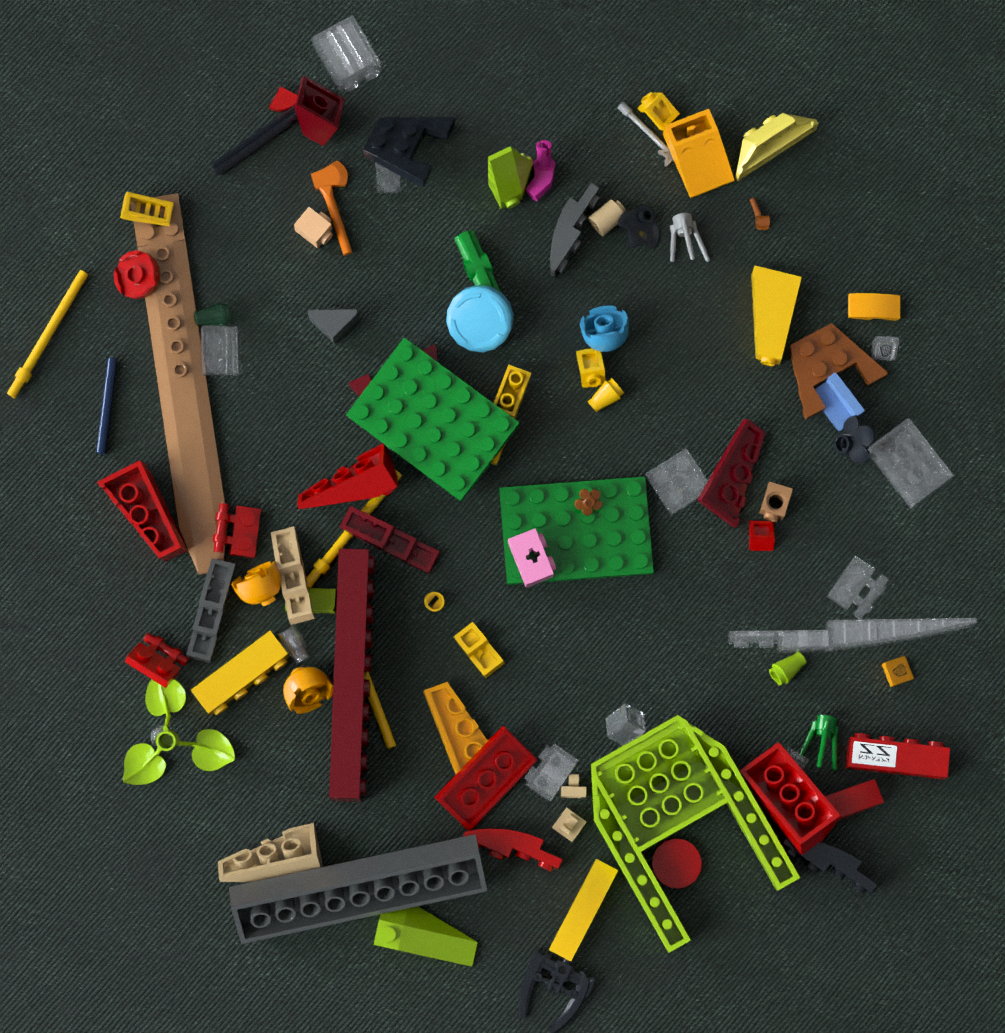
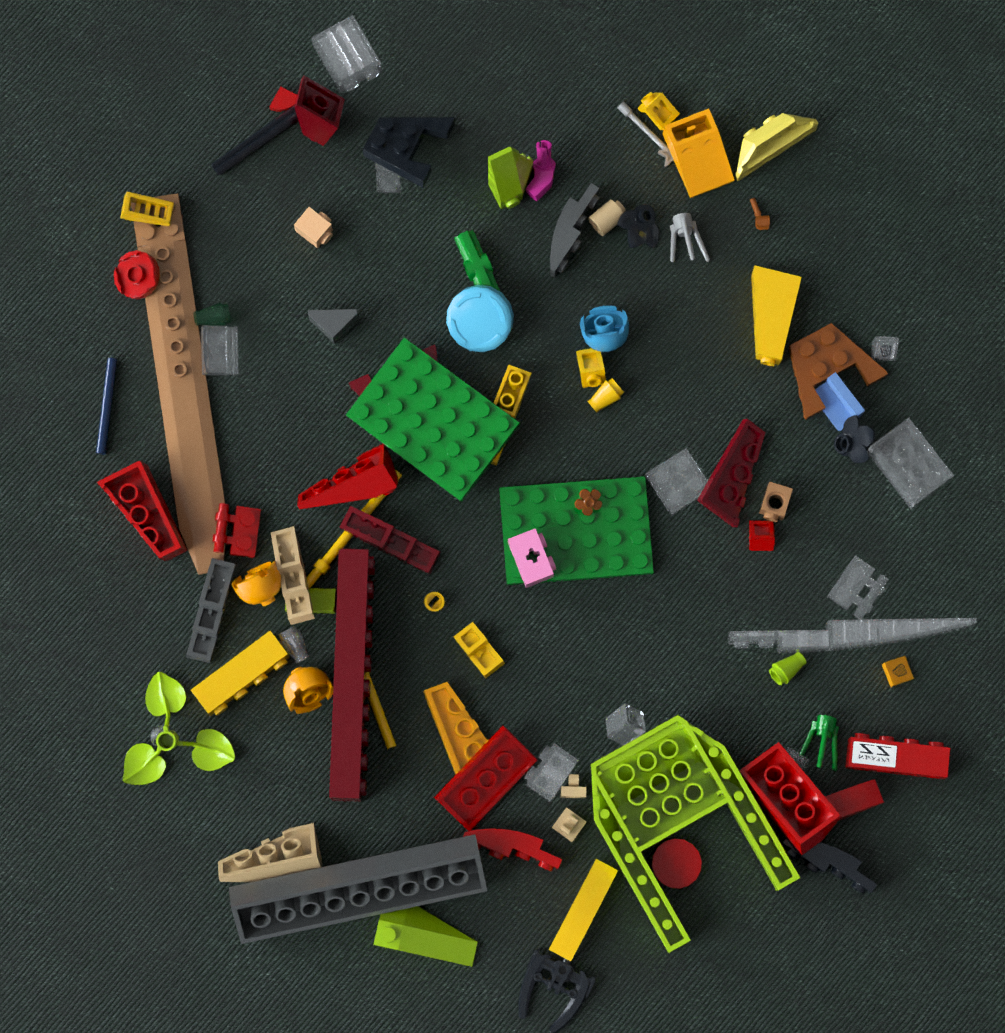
yellow bar [7,270,88,398] -> none
red plate [125,632,189,688] -> none
orange piece [311,161,353,256] -> none
light orange slope [848,293,900,321] -> none

